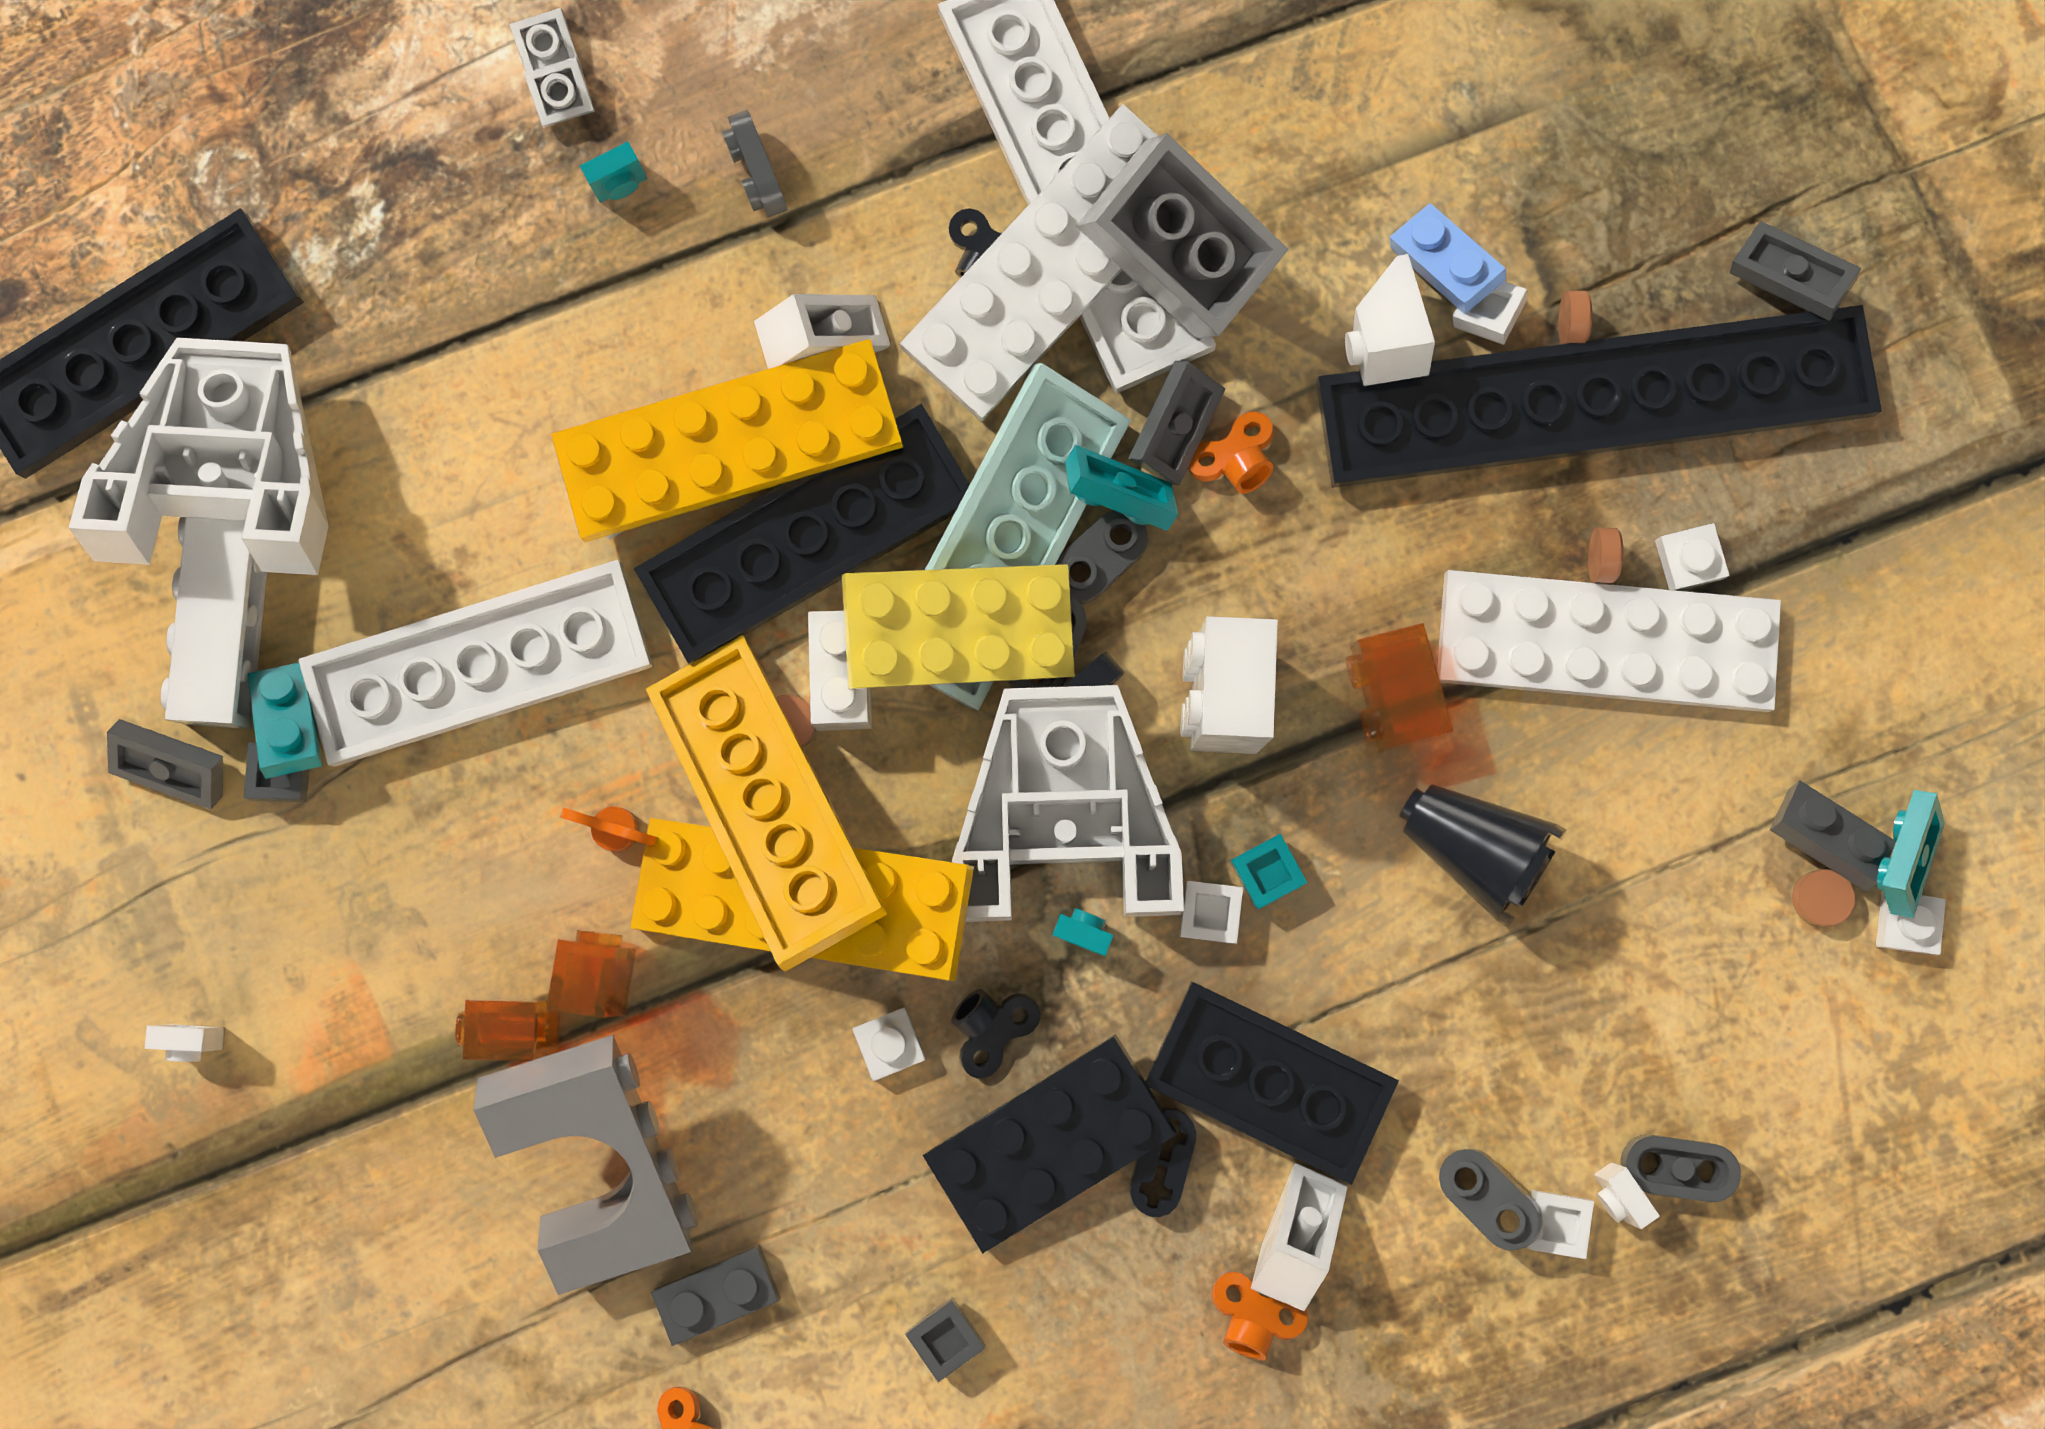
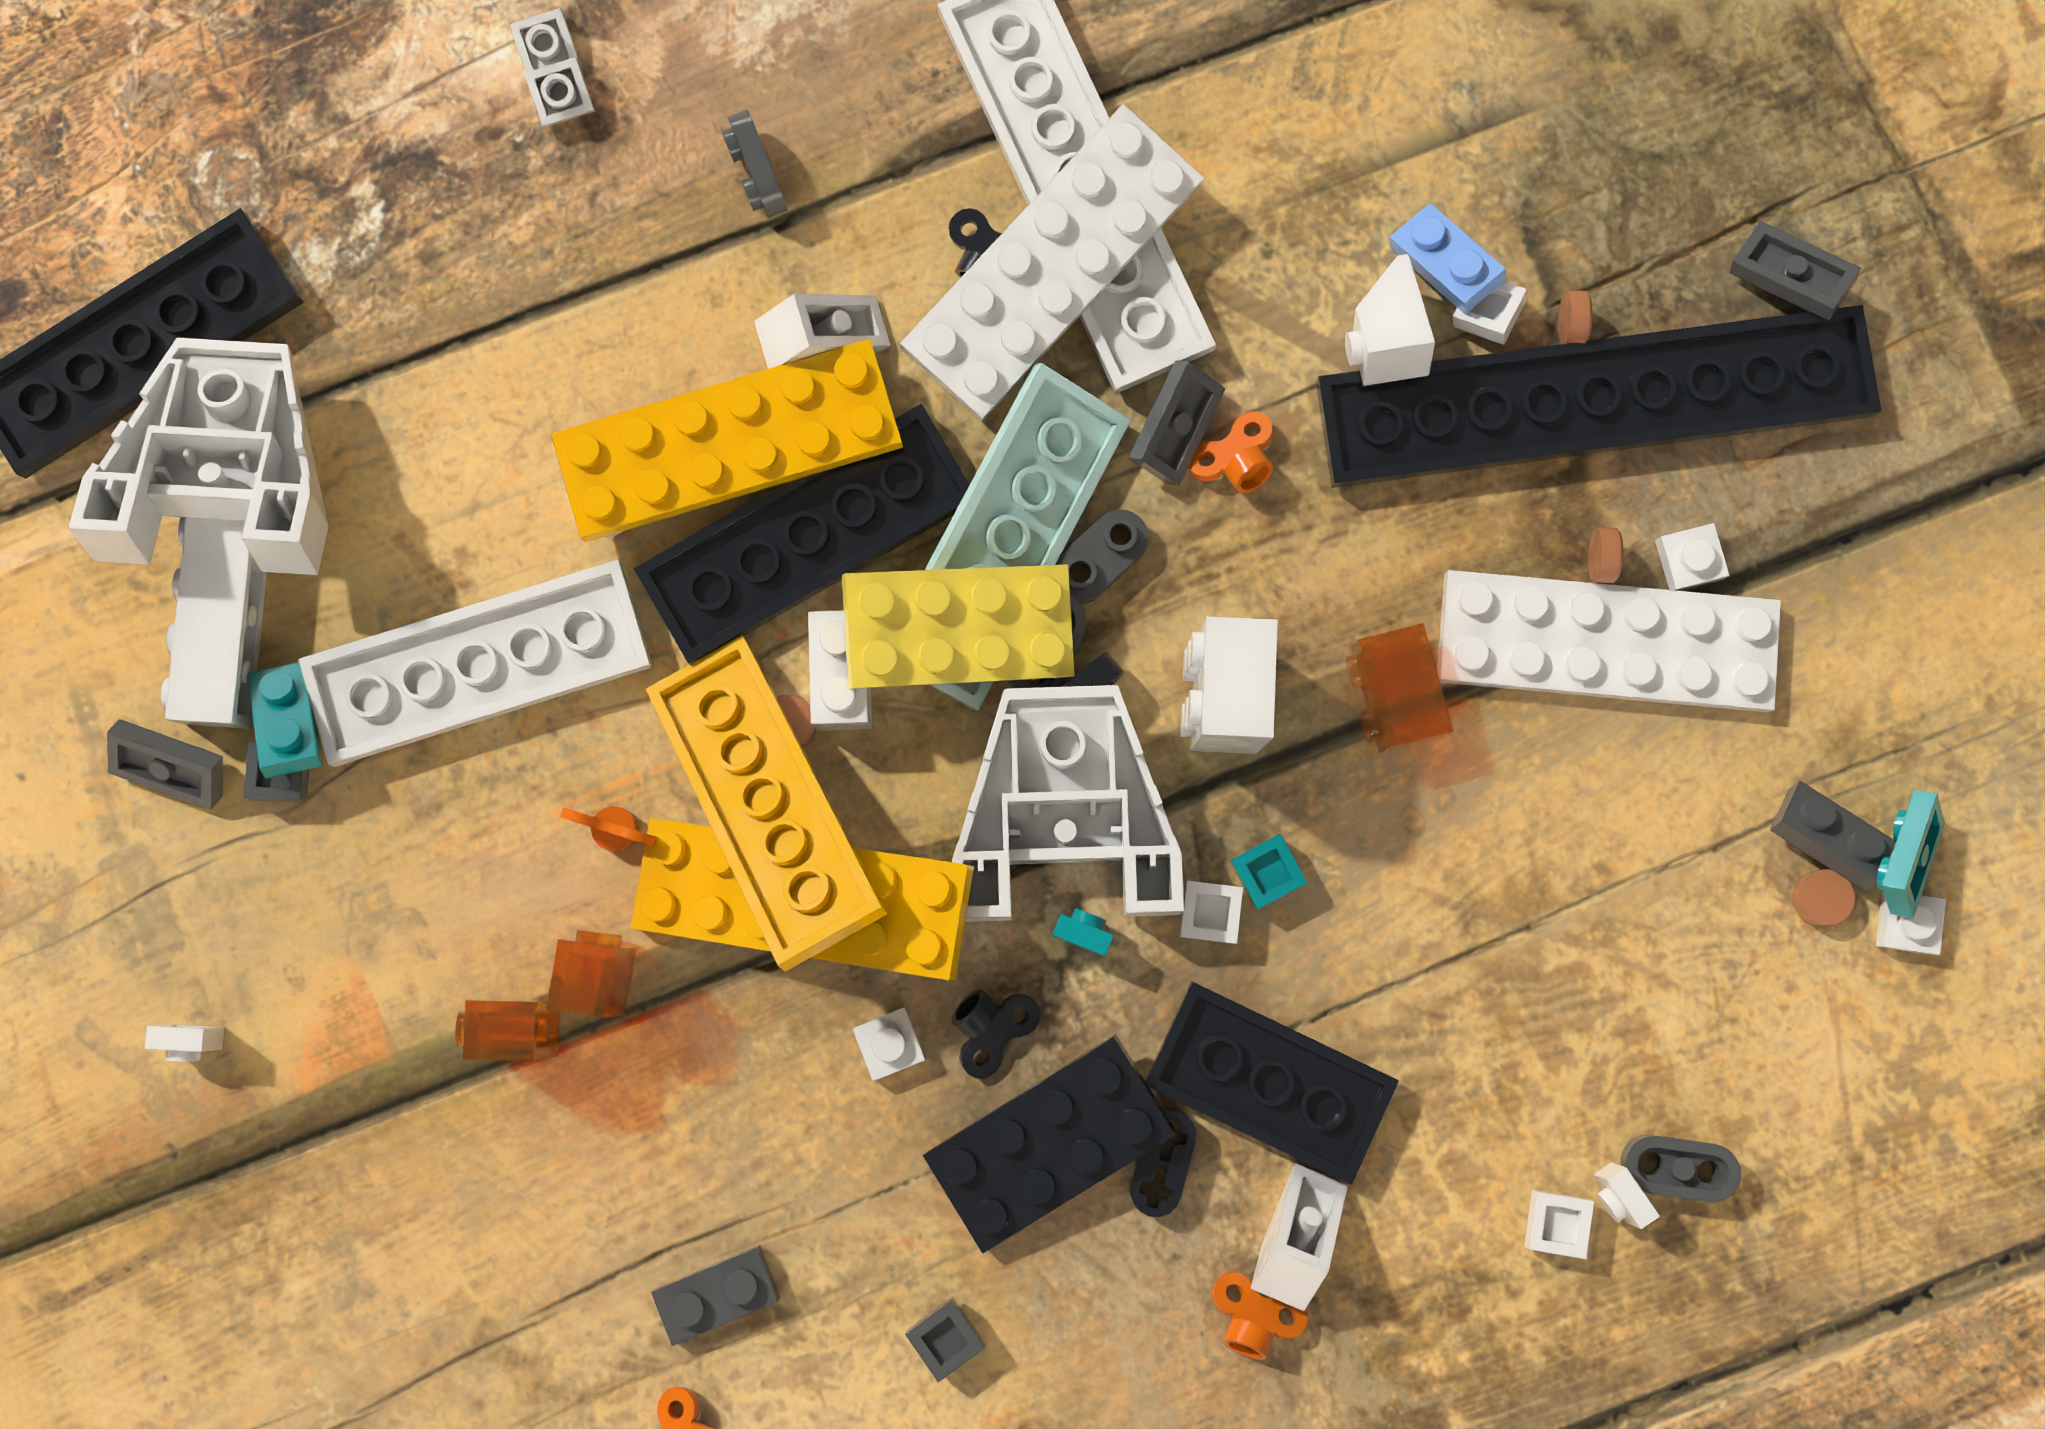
light grey arch [473,1035,698,1295] -> none
teal plate [579,141,648,203] -> none
teal plate [1065,444,1179,531] -> none
light grey brick [1076,133,1289,338] -> none
black cone [1399,784,1566,927] -> none
dark grey plate [1439,1149,1543,1250] -> none

